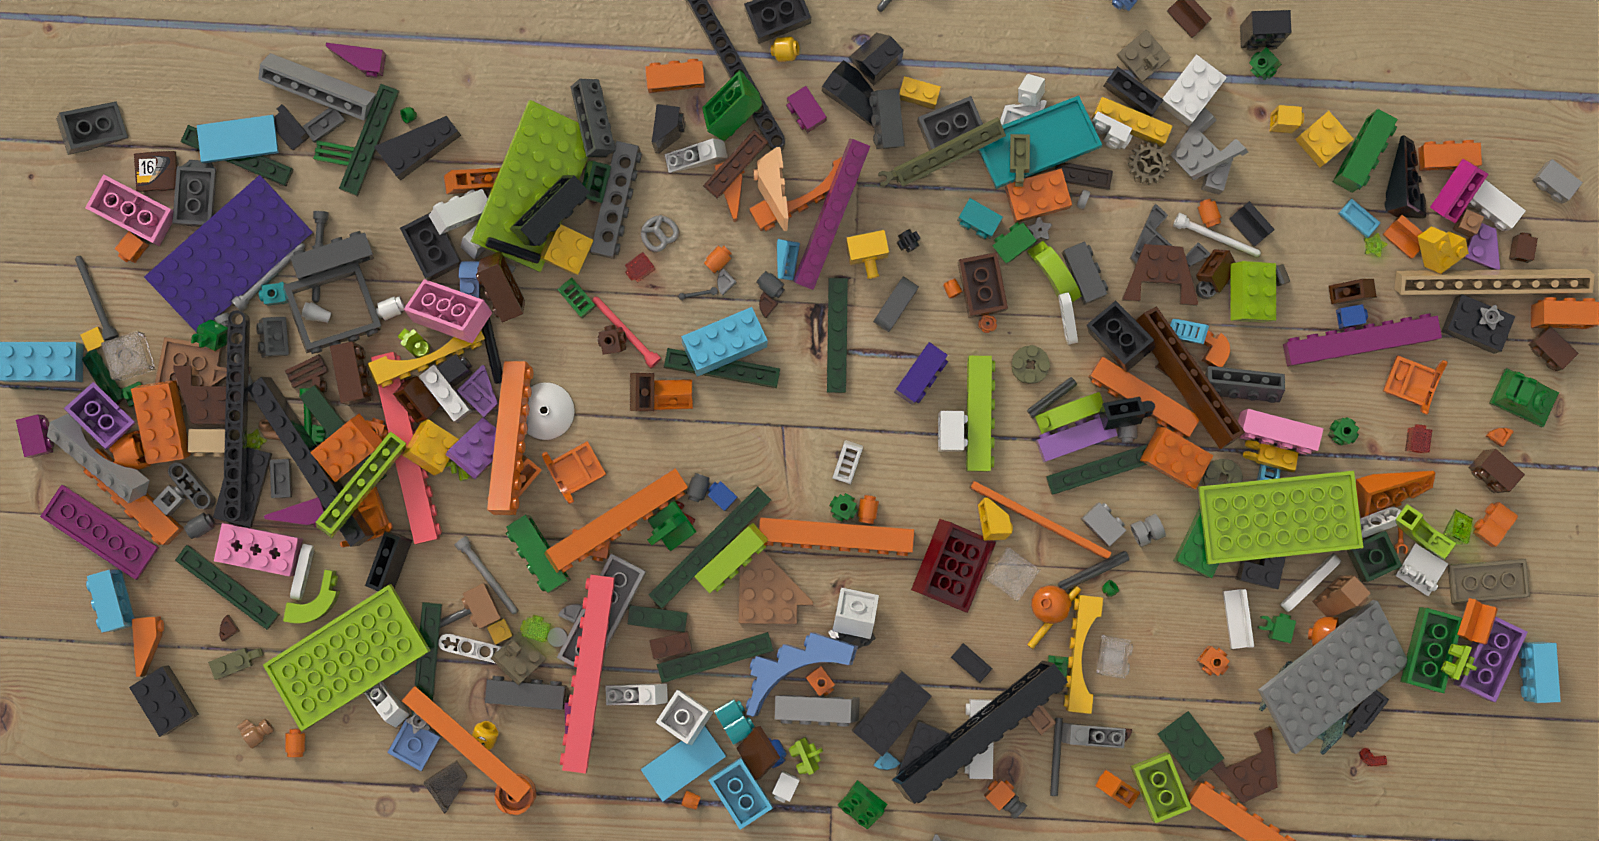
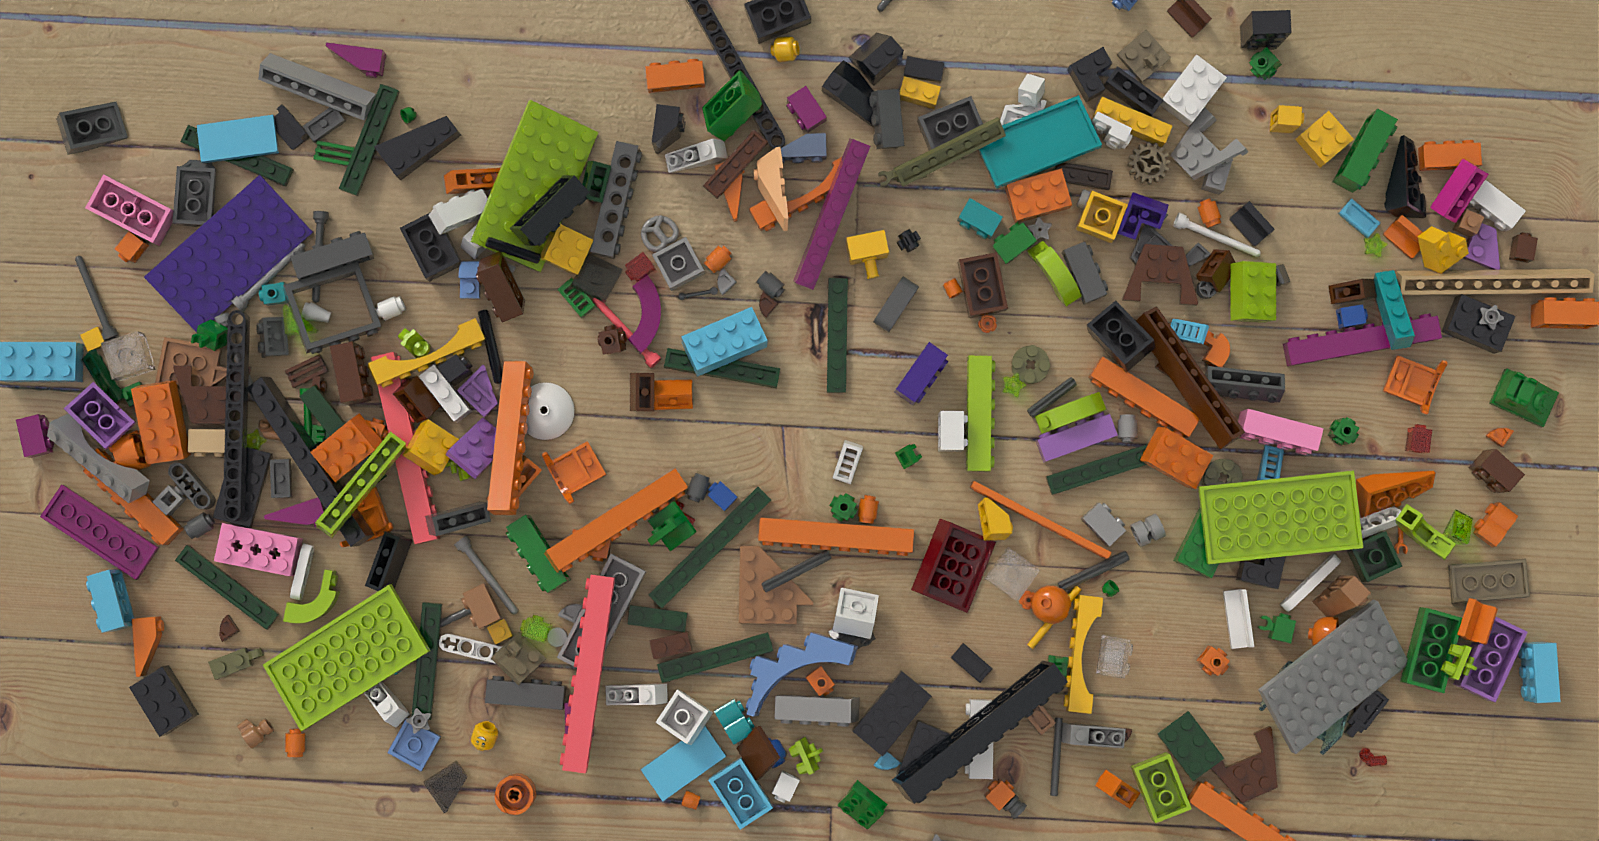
reddish brown slope [134,151,177,192] -> none
orange tile [402,686,531,803] -> none
bright pink brick [404,279,492,343] -> none
dark grey brick [570,78,615,157] -> none
lime brick [694,523,768,594] -> none
medium azure slope [777,239,800,280] -> none
olive plate [1010,134,1030,187] -> none
white beam [1058,293,1078,345] -> none
black brick [1099,397,1155,430] -> none
yellow hinge [1243,440,1299,473] -> none
white hinge [1395,543,1448,596] -> none
reddish brown brick [1529,327,1579,371] -> none
light grey brick [1532,159,1583,203] -> none
none -> clear neon green slope [283,304,319,336]
none -> dark grey brick [425,501,491,536]
none -> clear smoke tile [571,253,623,303]
none -> magenta tile [628,275,661,354]
none -> light grey brick [652,237,705,291]
none -> dark grey axle [761,550,832,592]
none -> sand blue slope [781,133,827,163]
none -> green tile [895,444,922,469]
none -> black tile [904,56,944,82]
none -> clear neon green plate [1003,373,1026,397]
none -> orange plate [1019,591,1035,610]
none -> black brick [1067,47,1112,102]
none -> yellow brick [1075,191,1128,243]
none -> dark purple brick [1117,192,1169,240]
none -> teal brick [1373,270,1415,350]

